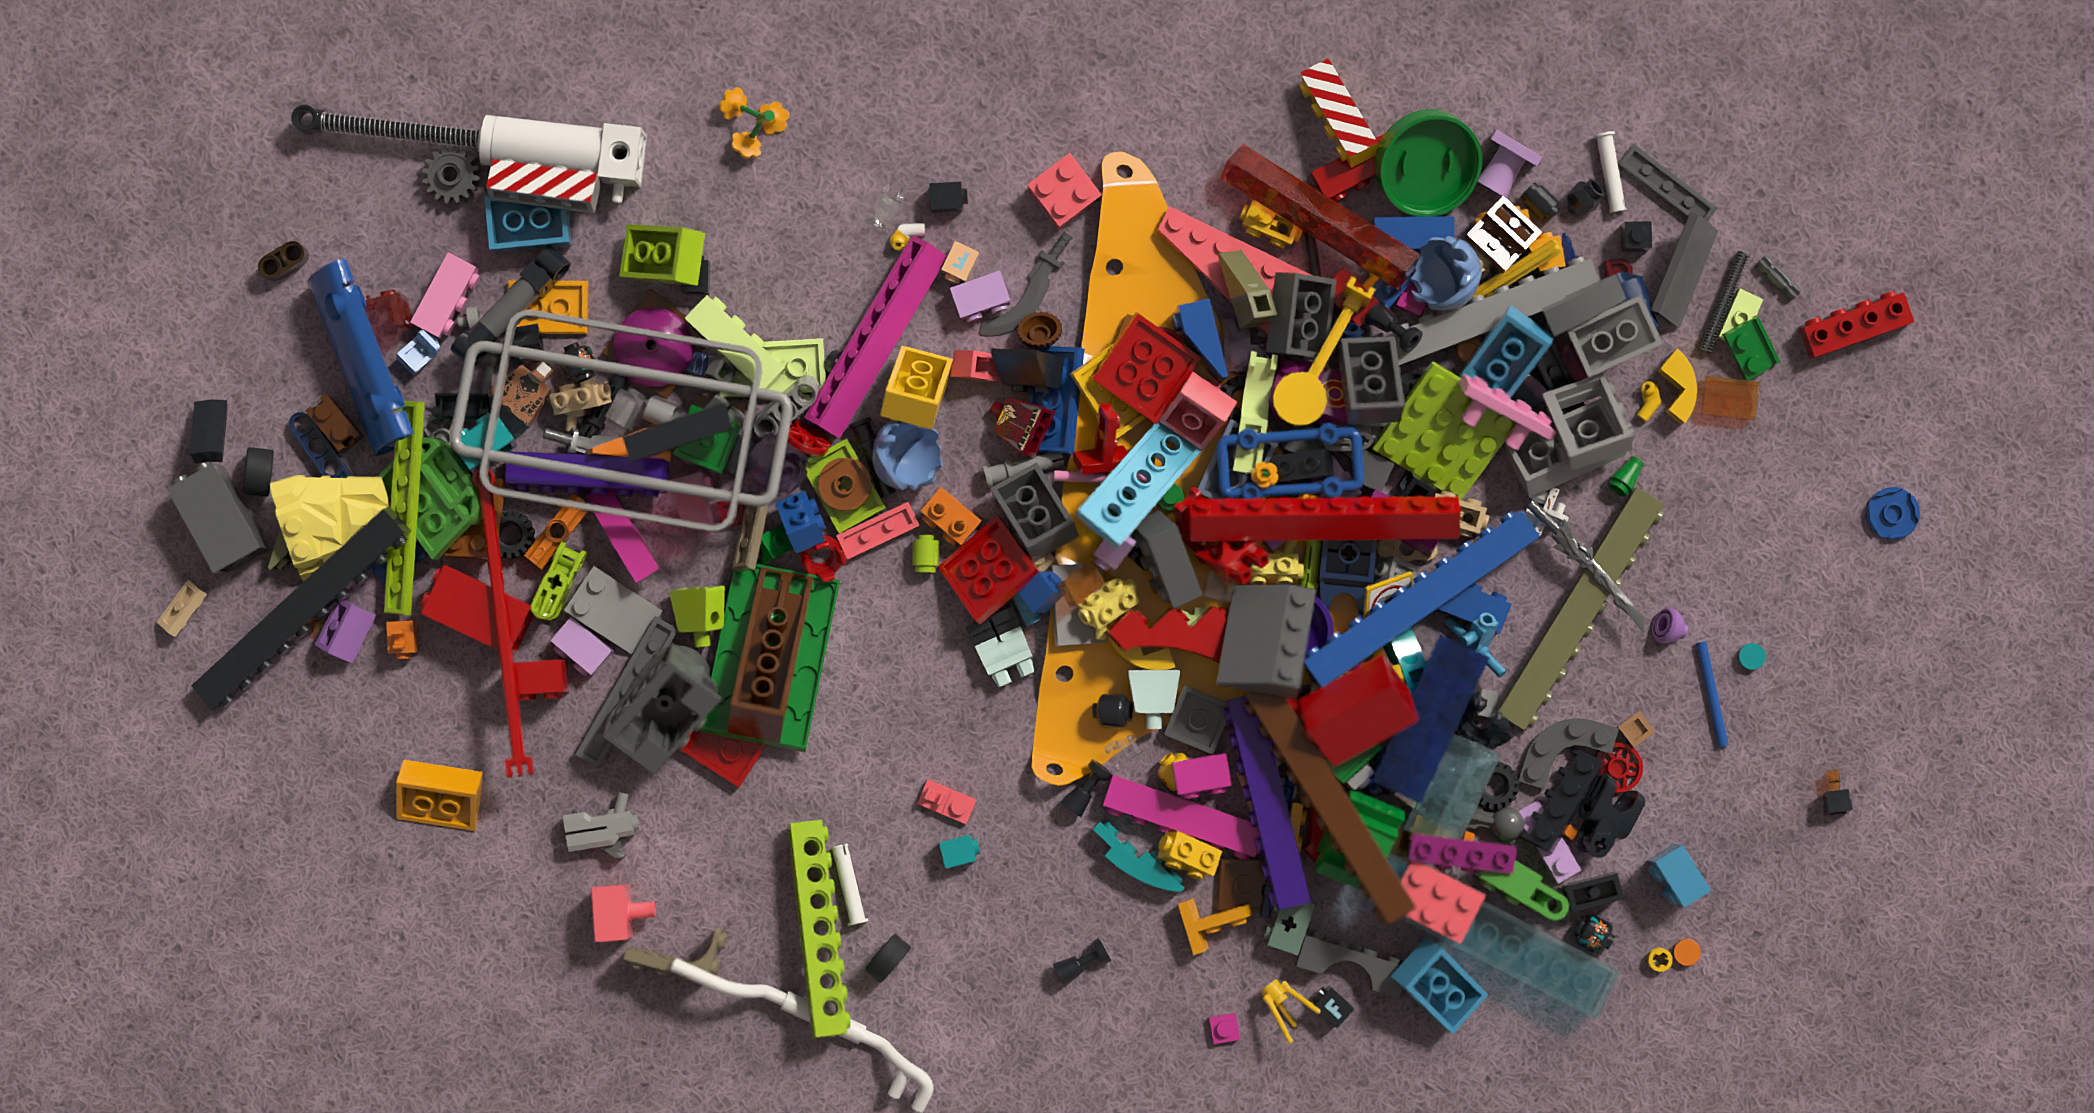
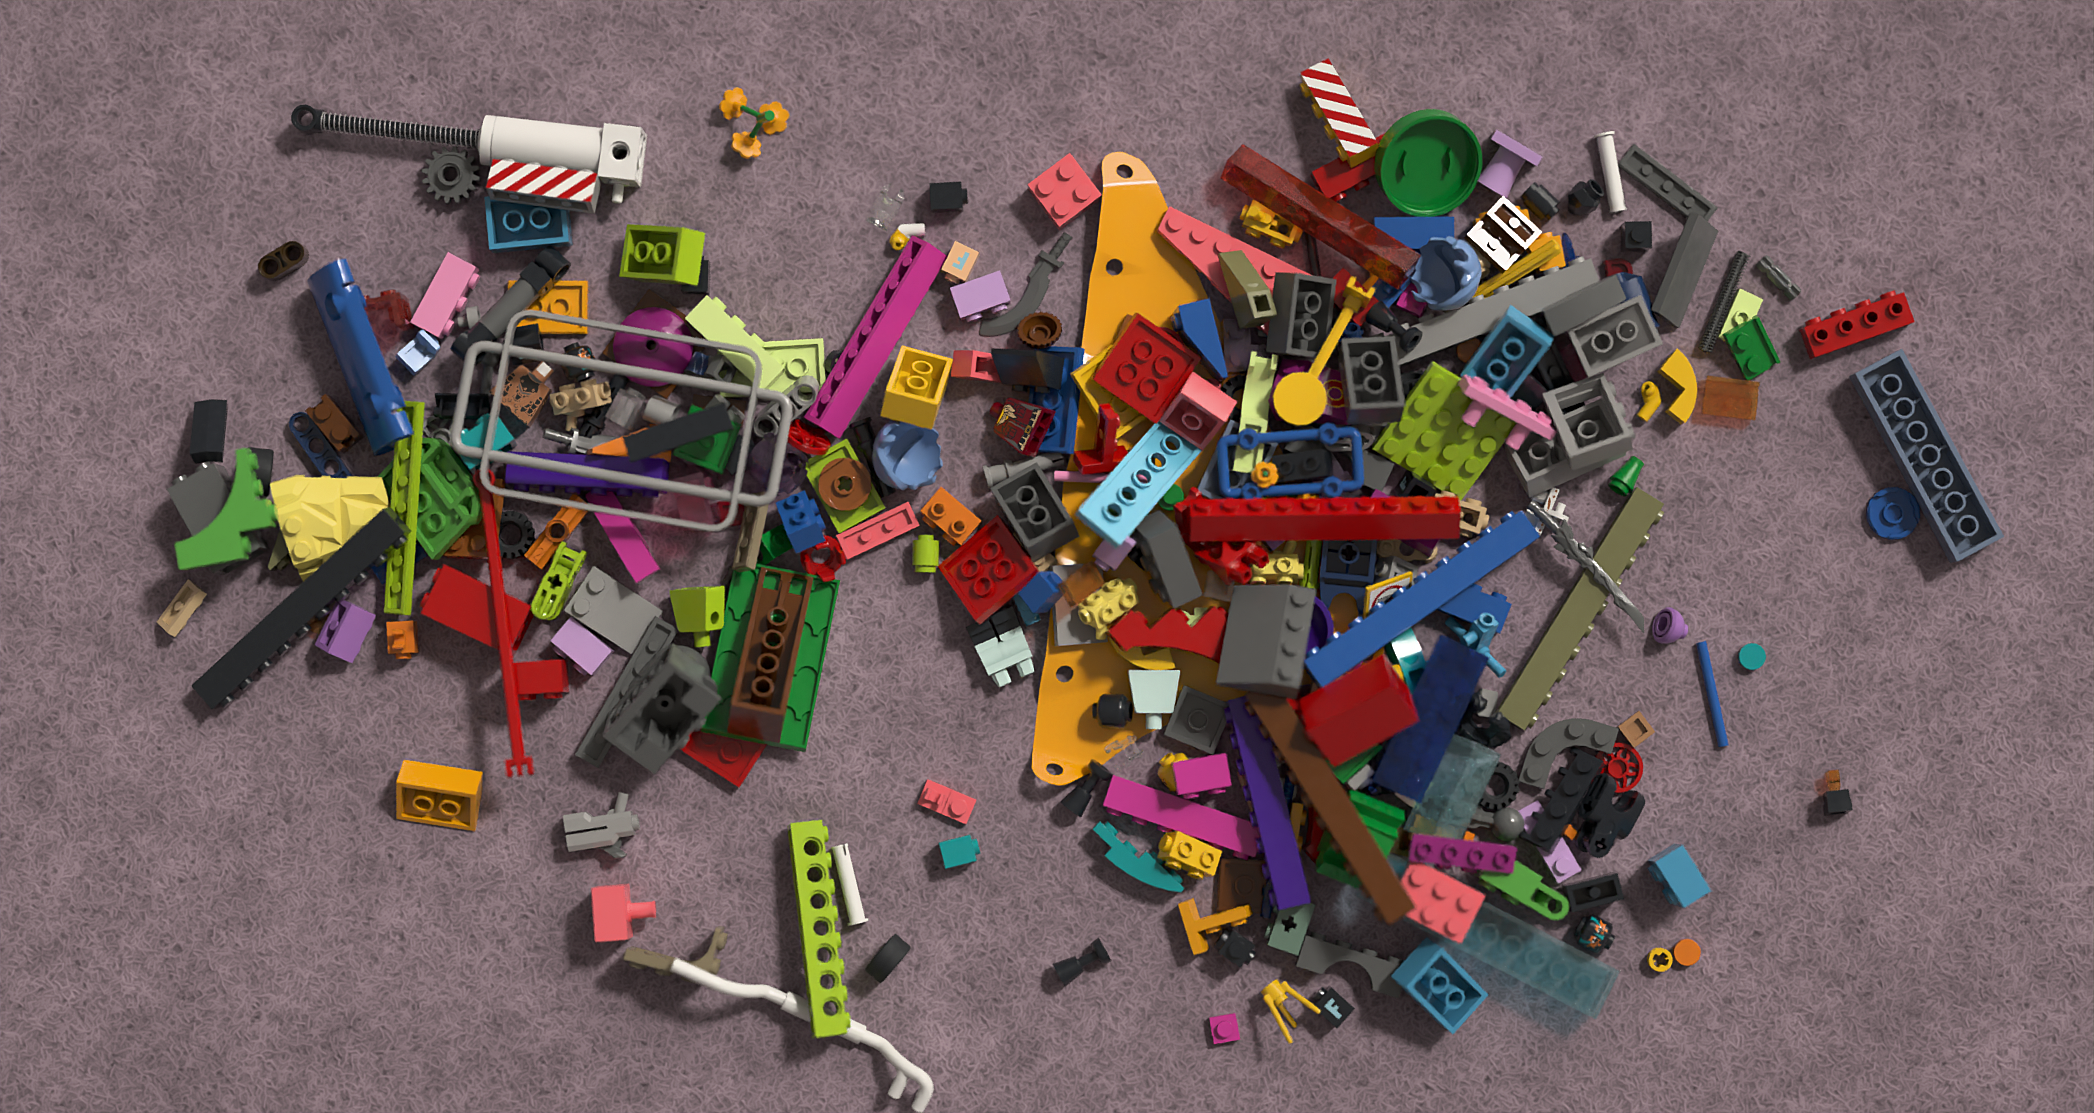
none -> bright green arch [175,448,278,571]
none -> black brick [1214,928,1256,968]
none -> sand blue brick [1849,349,2004,563]

